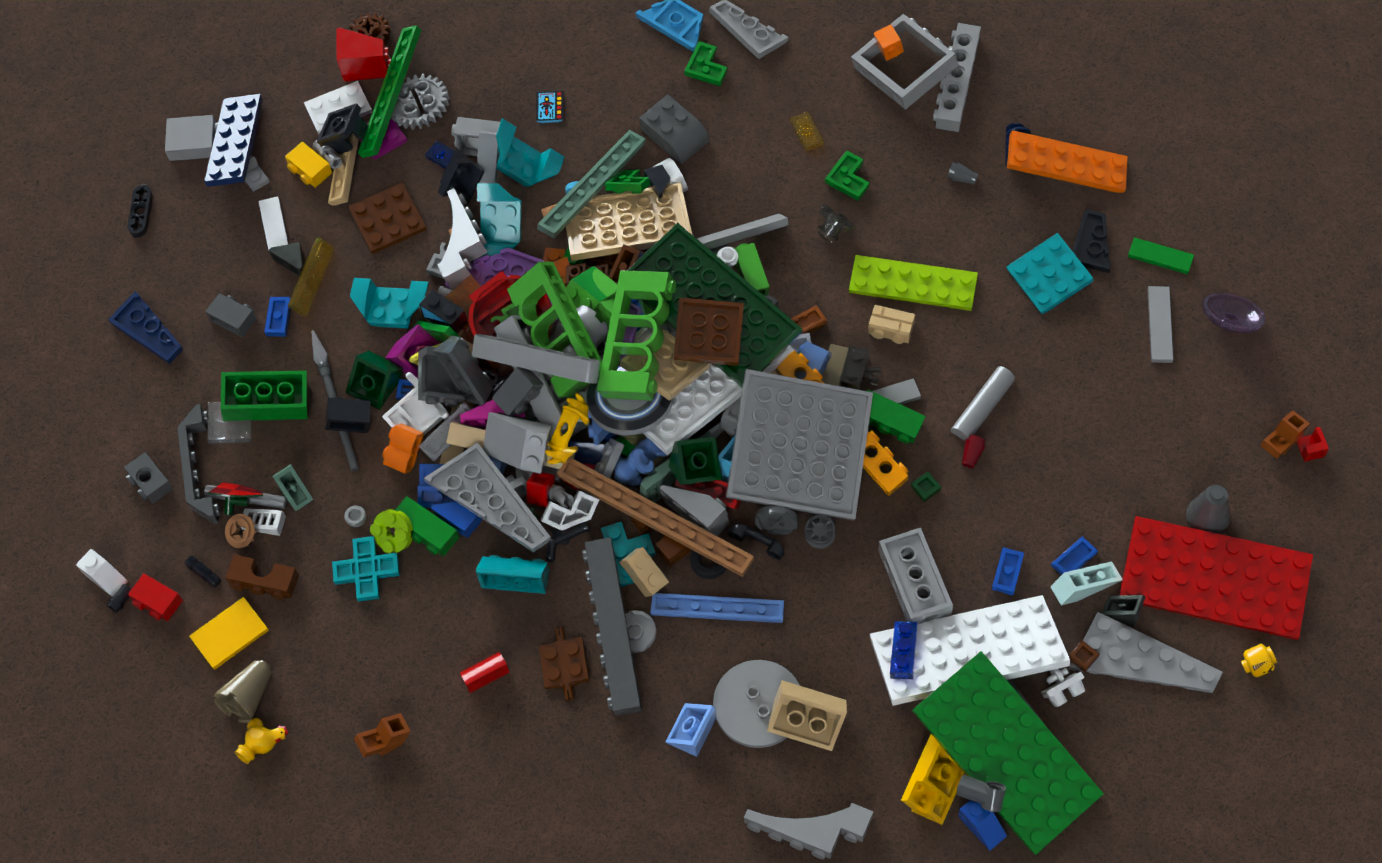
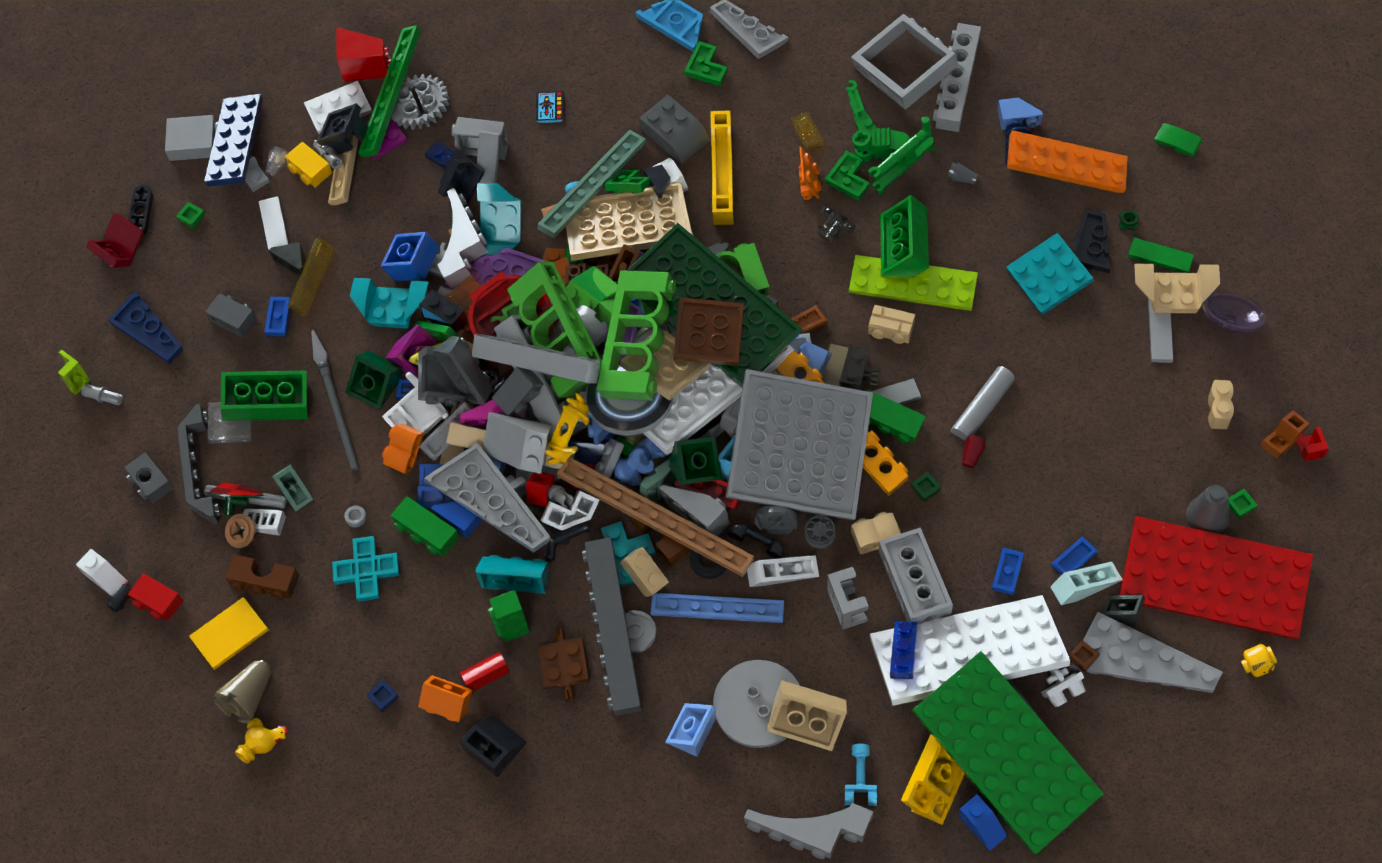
black axle [185,555,222,588] -> none
black brick [325,397,370,433] -> none
reddish brown plate [348,182,427,254] -> none
reddish brown gear [349,13,391,45] -> none
dark orange brick [354,713,411,757] -> none
lime plate [370,509,413,554] -> none
teal piece [496,118,564,187] -> none
light grey tile [697,214,789,249] -> none
white plate [717,247,738,267] -> none
orange brick [874,24,904,61] -> none
dark grey piece [957,775,1006,812] -> none
none -> lime panel [58,350,90,395]
none -> light grey axle [81,383,123,405]
none -> dark red bracket [86,213,143,268]
none -> green plate [176,202,206,229]
none -> clear cone [265,147,288,177]
none -> dark blue plate [366,680,399,712]
none -> blue brick [381,232,439,281]
none -> orange brick [418,675,473,722]
none -> black slope [460,715,527,777]
none -> green wedge [488,590,530,642]
none -> yellow arch [711,111,734,225]
none -> white slope [747,555,819,587]
none -> orange hinge [799,147,822,200]
none -> light grey panel [827,567,869,630]
none -> medium azure bar [845,744,877,806]
none -> green piece [846,80,935,195]
none -> tan brick [851,512,901,554]
none -> green slope [880,195,929,277]
none -> medium blue slope [997,98,1043,130]
none -> dark green plate [1118,210,1139,231]
none -> tan piece [1134,264,1220,313]
none -> green slope [1154,123,1203,157]
none -> tan brick [1208,380,1234,429]
none -> green plate [1228,489,1258,520]

